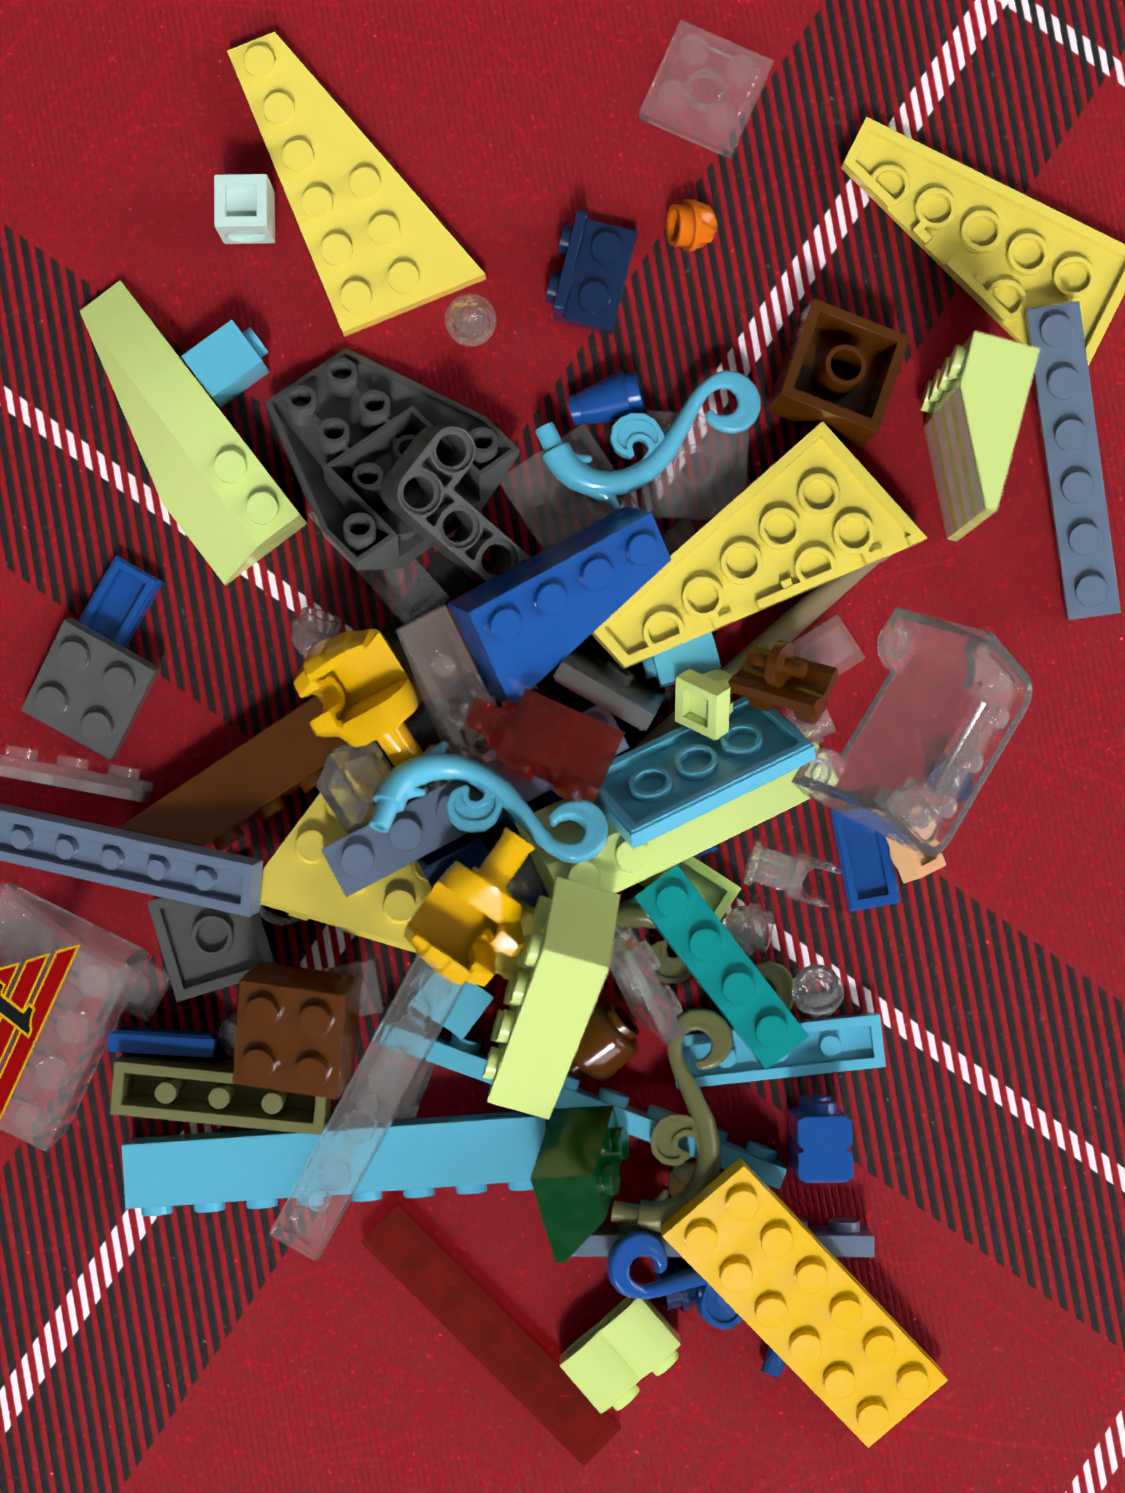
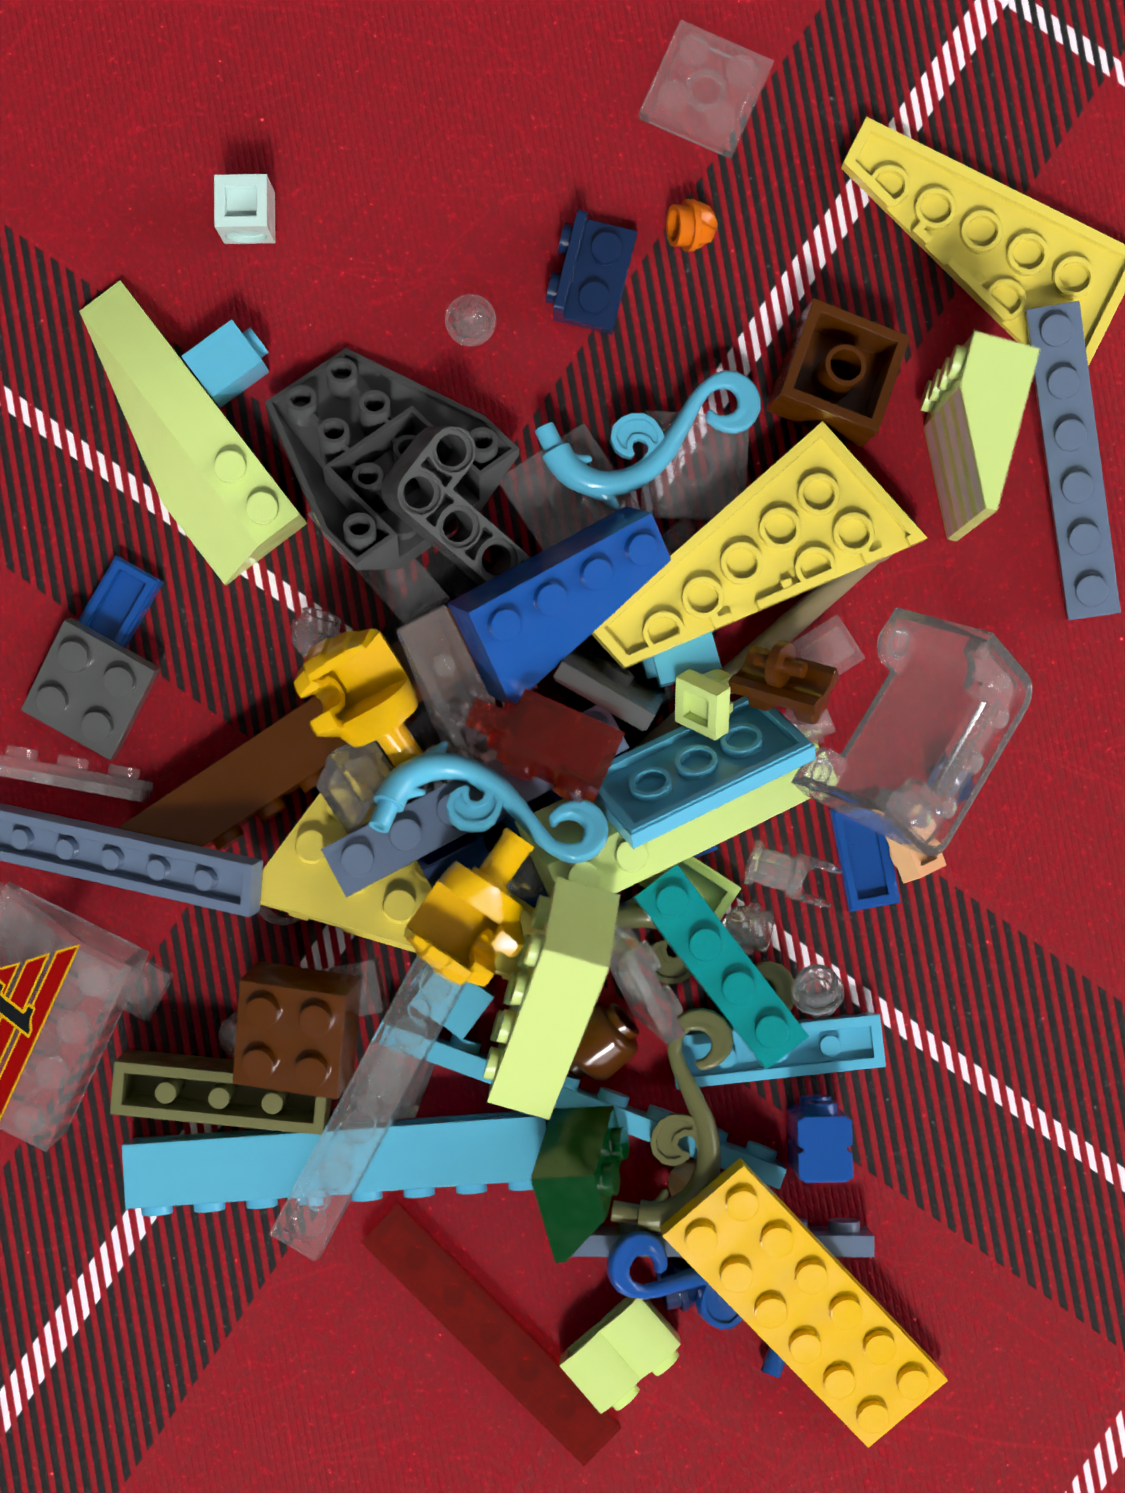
blue tile [107,1027,223,1058] -> none
dark grey plate [147,897,278,1002] -> none
light yellow wing [227,32,486,337] -> none
blue cone [567,370,647,426] -> none

